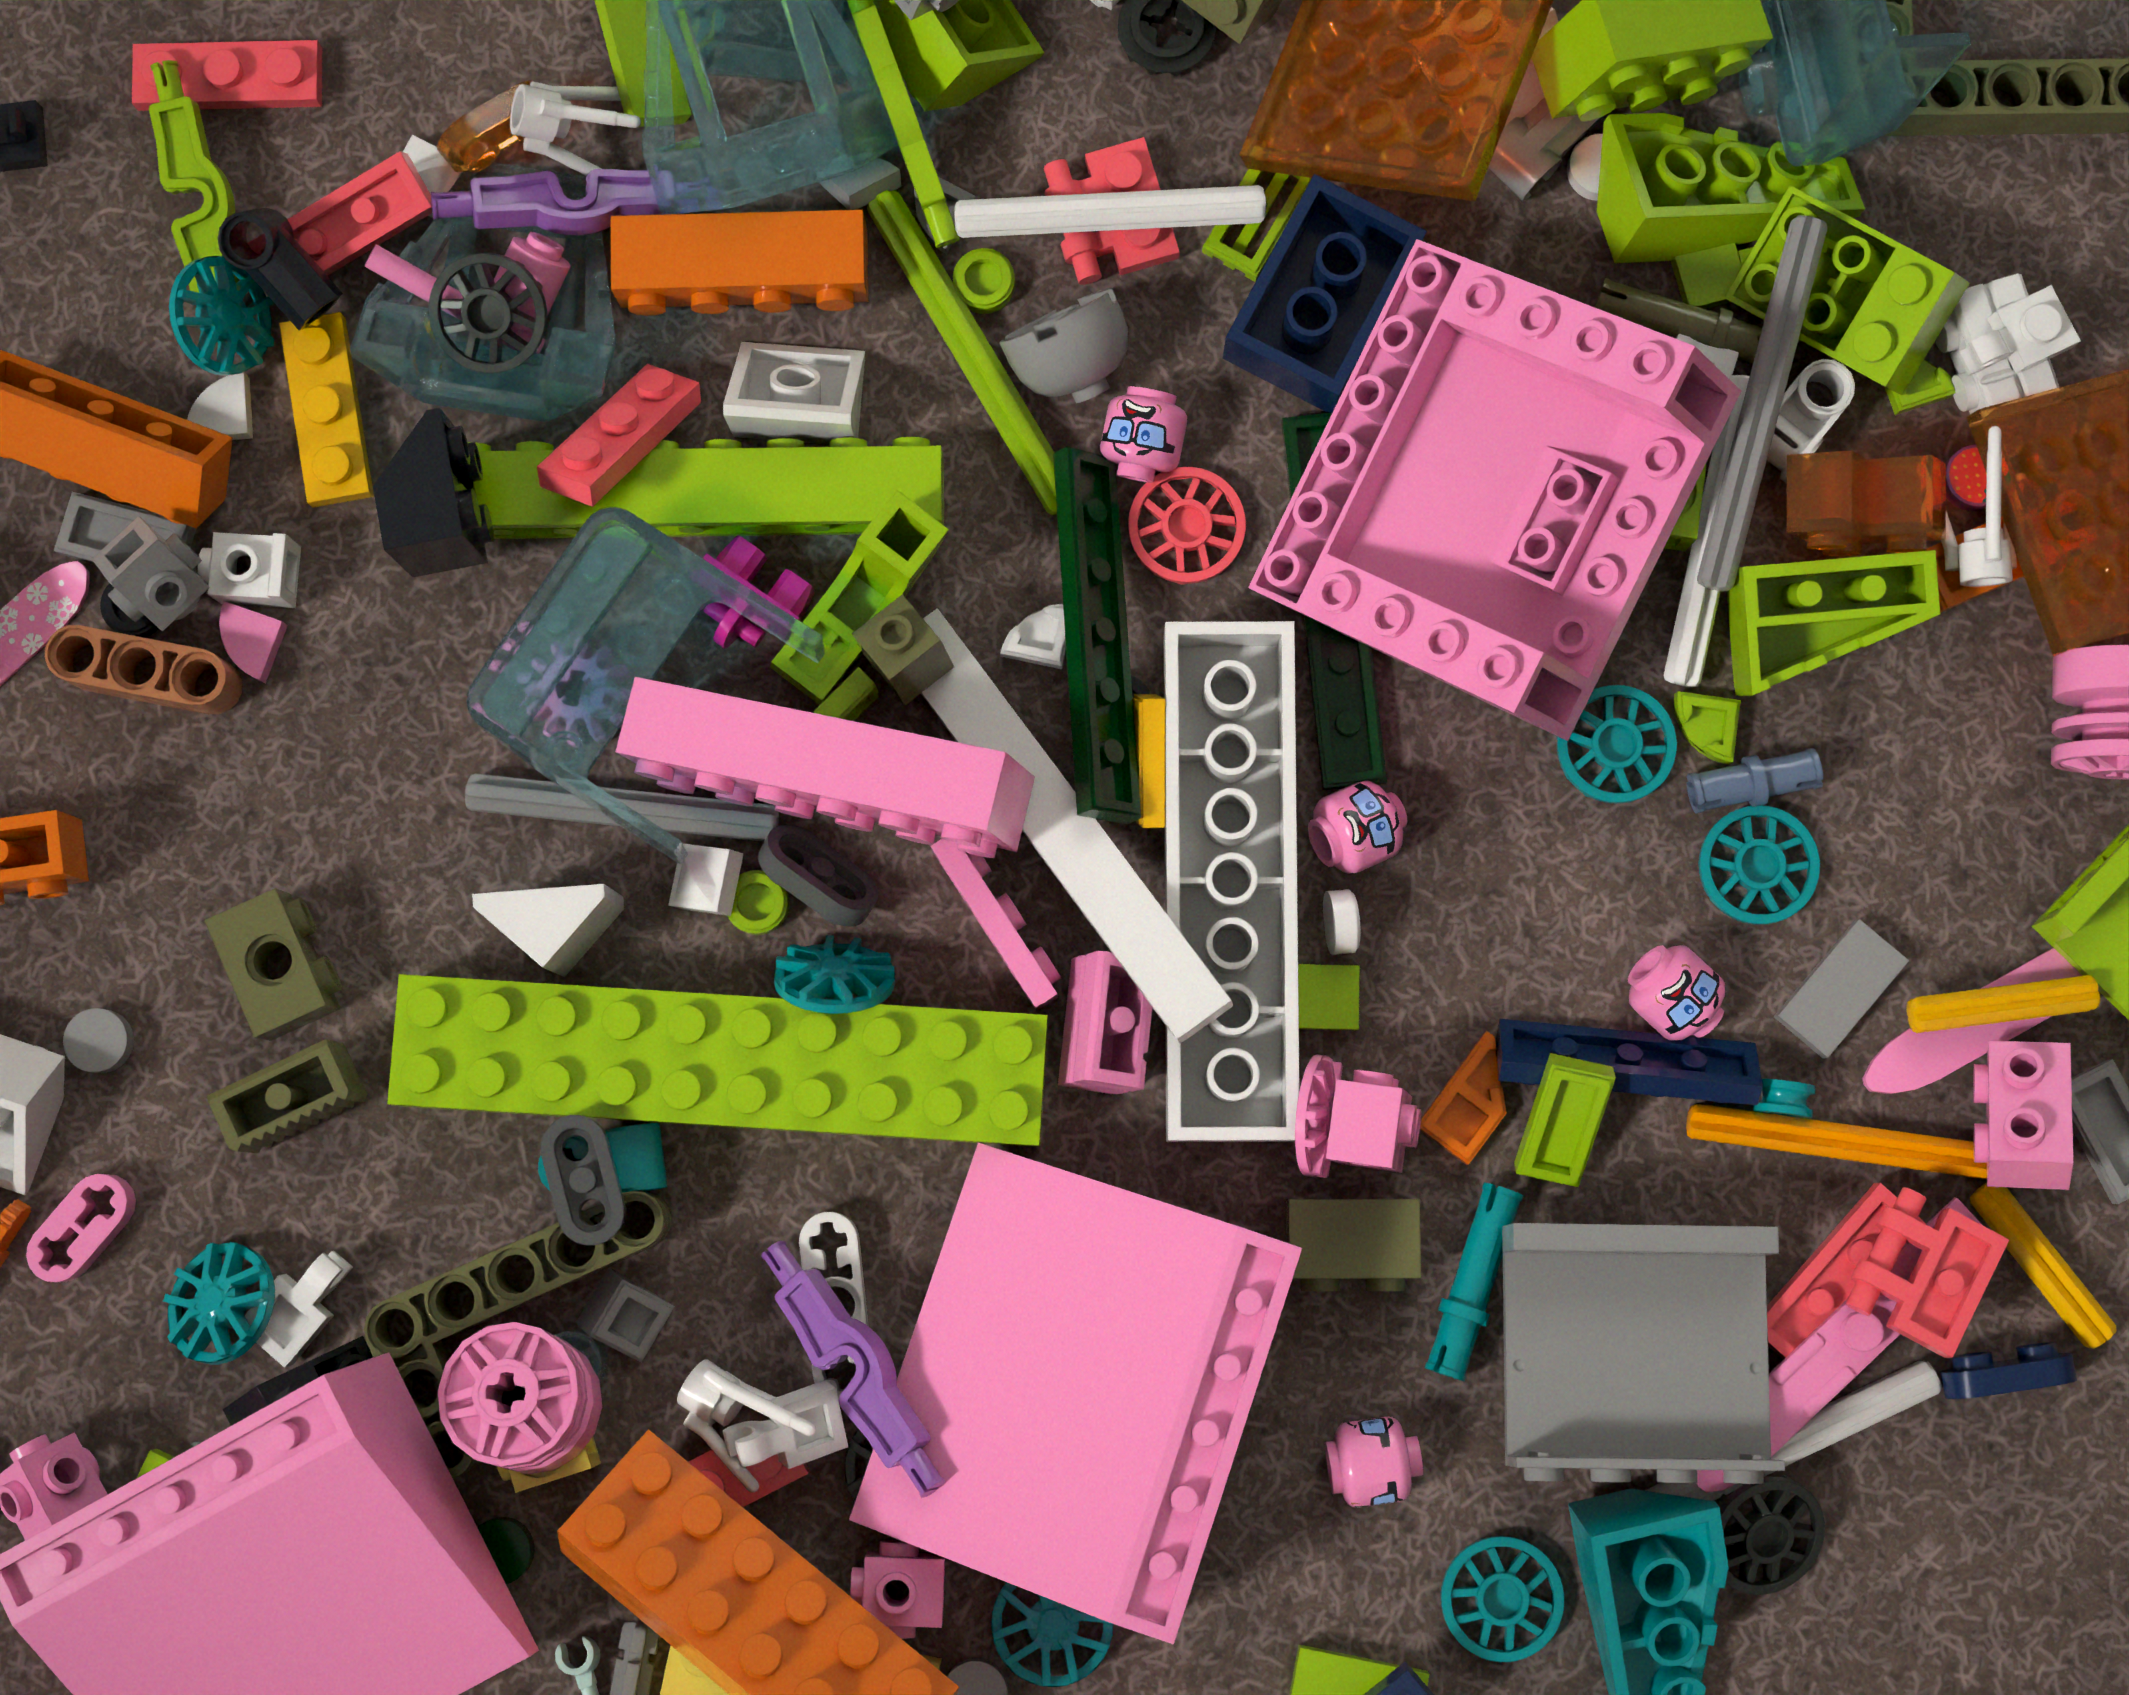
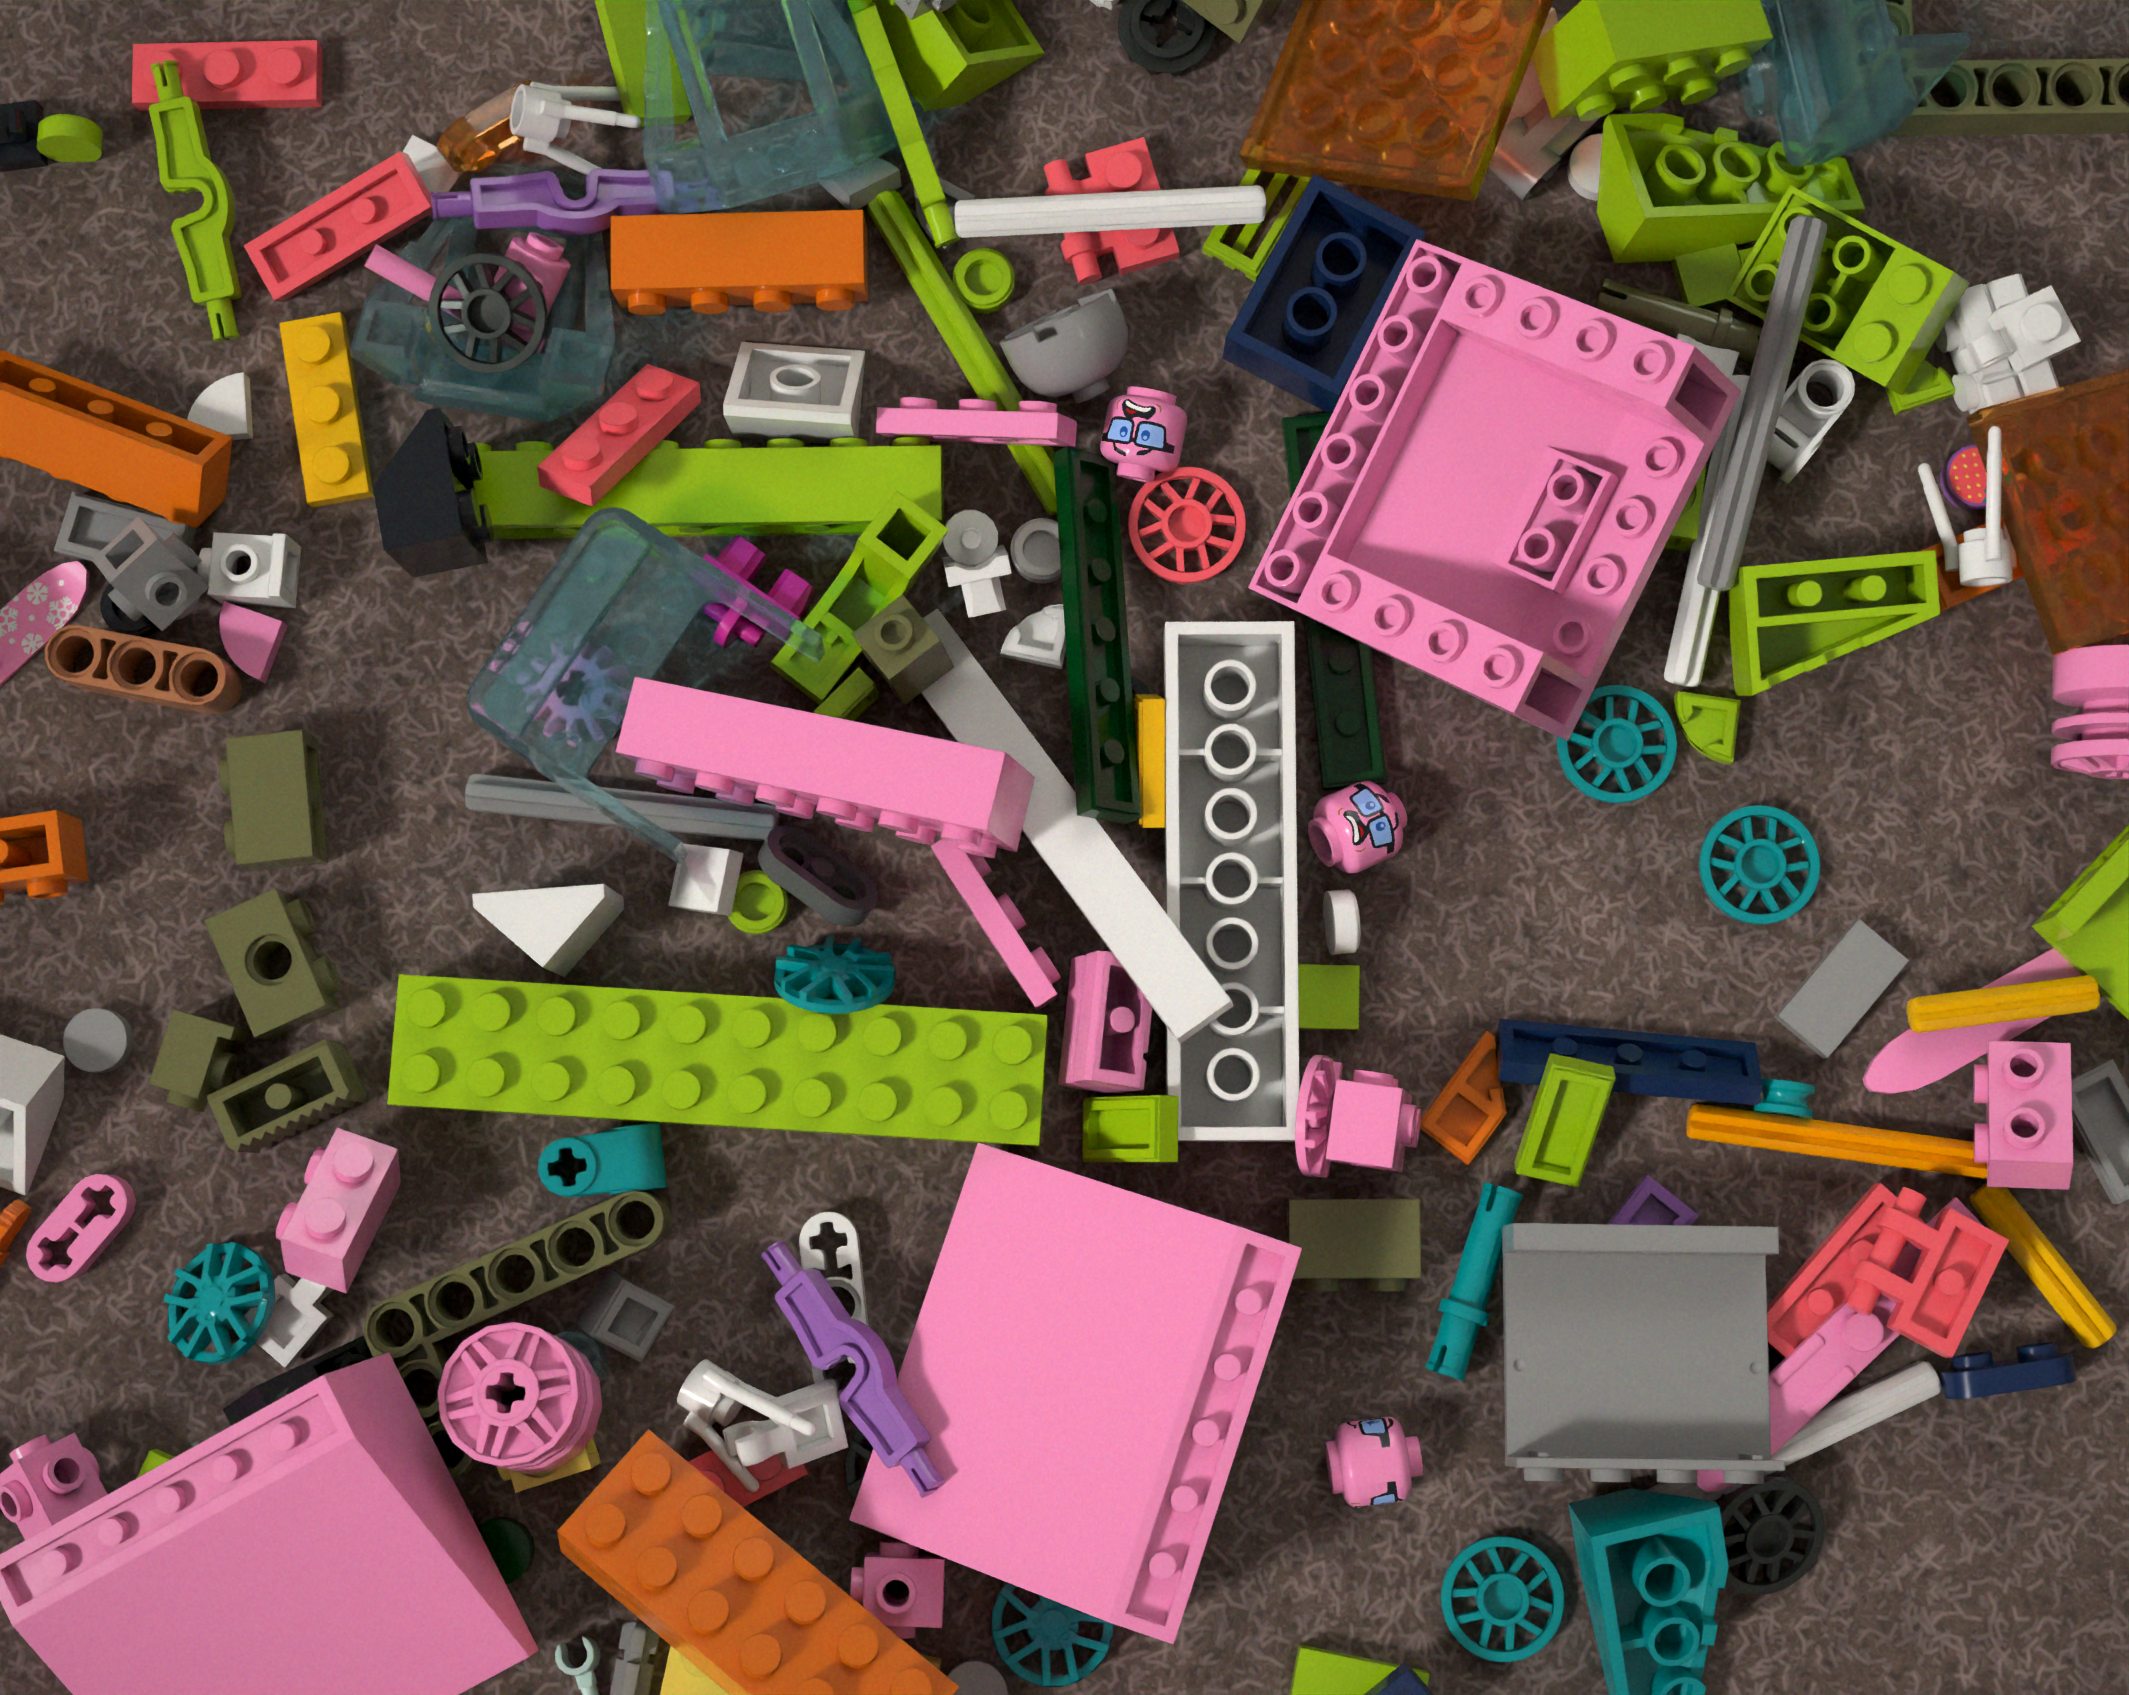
teal wheel [169,256,275,376] -> none
black piece [217,208,343,330] -> none
dark grey plate [541,1115,626,1245] -> none
bright pink head [1628,945,1725,1040] -> none
sand blue pin [1686,748,1823,814] -> none
clear orange brick [1787,451,1946,556] -> none
none -> lime tile [37,114,103,162]
none -> olive brick [149,1009,251,1112]
none -> olive brick [219,729,328,871]
none -> bright pink brick [276,1128,401,1294]
none -> bright pink plate [876,397,1077,447]
none -> white hips [942,510,1012,618]
none -> white tile [1010,518,1061,583]
none -> lime tile [1082,1095,1179,1163]
none -> medium lavender tile [1607,1175,1699,1225]

